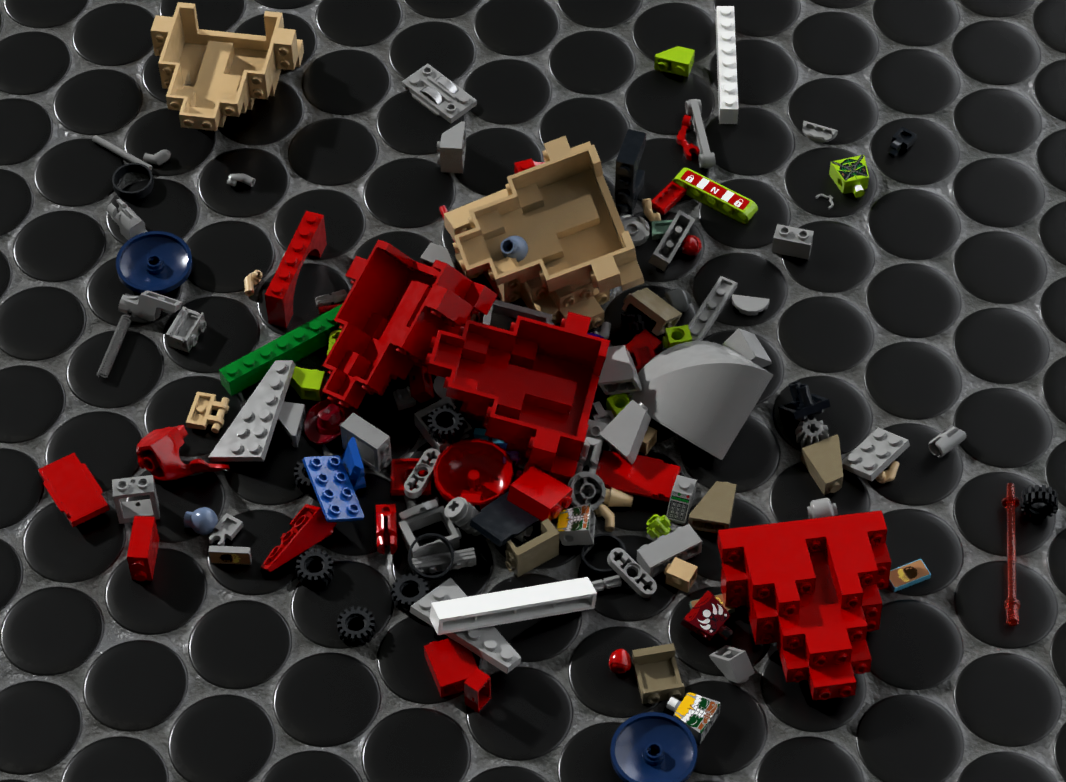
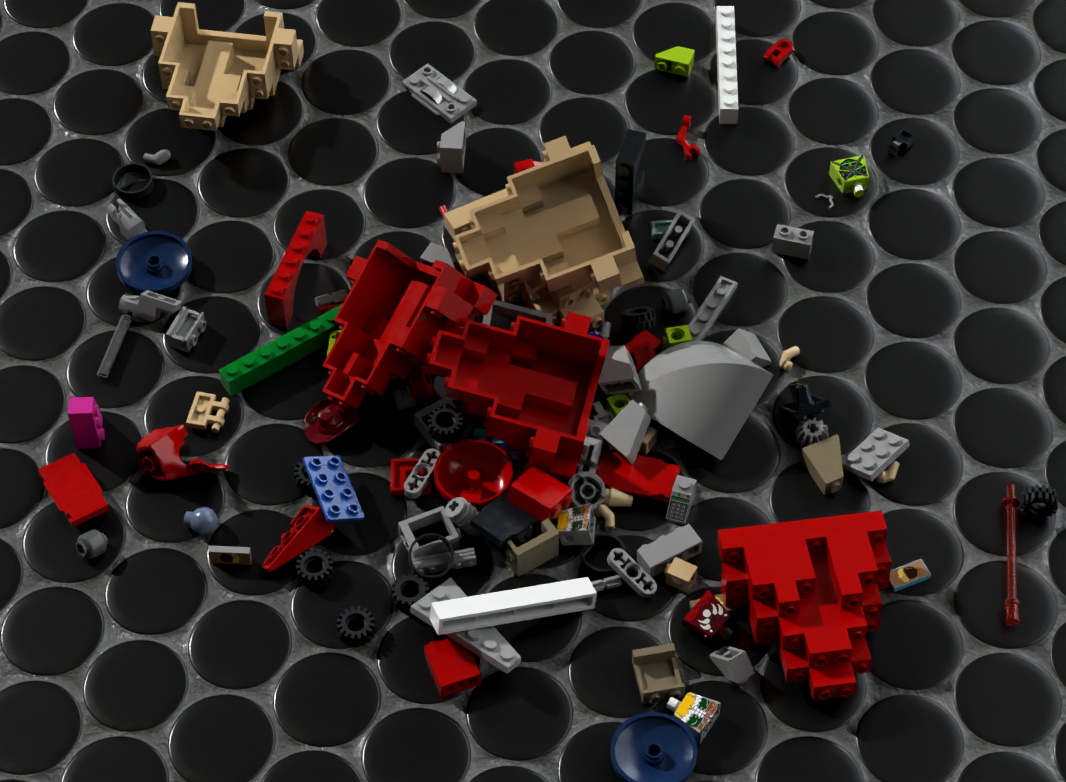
light grey bar [92,135,153,171] -> none
light grey window [112,475,160,524] -> none
red brick [127,516,160,581] -> none
light grey wing [208,360,295,462] -> none
light grey plate [209,513,243,546] -> none
light grey arm [227,173,256,187] -> none
tan arm [244,270,263,296] -> none
light grey slope [278,402,306,447] -> none
lime slope [290,367,326,402] -> none
light grey window [340,413,392,472] -> none
blue slope [341,437,366,492] -> none
red plate [376,504,398,555] -> none
light grey tile [399,499,439,521] -> none
red piece [464,668,491,713] -> none
sand blue piece [500,235,528,262] -> none
red piece [609,649,631,674] -> none
light grey tile [620,214,650,246] -> none
dark tan panel [622,288,682,336] -> none
tan arm [642,198,661,222] -> none
lime gear [646,514,671,539] -> none
red plate [651,181,687,215] -> none
lime beam [672,168,758,224] -> none
red piece [682,235,702,255] -> none
light grey piece [685,99,716,169] -> none
dark tan slope [688,481,736,534] -> none
light grey tile [732,294,770,315] -> none
light grey tile [802,121,838,143] -> none
light grey head [807,498,838,519] -> none
light grey arm [928,425,967,458] -> none
none -> dark pink wedge [68,397,105,449]
none -> dark grey head [76,529,108,559]
none -> red plate [763,39,793,68]
none -> tan arm [779,346,800,371]

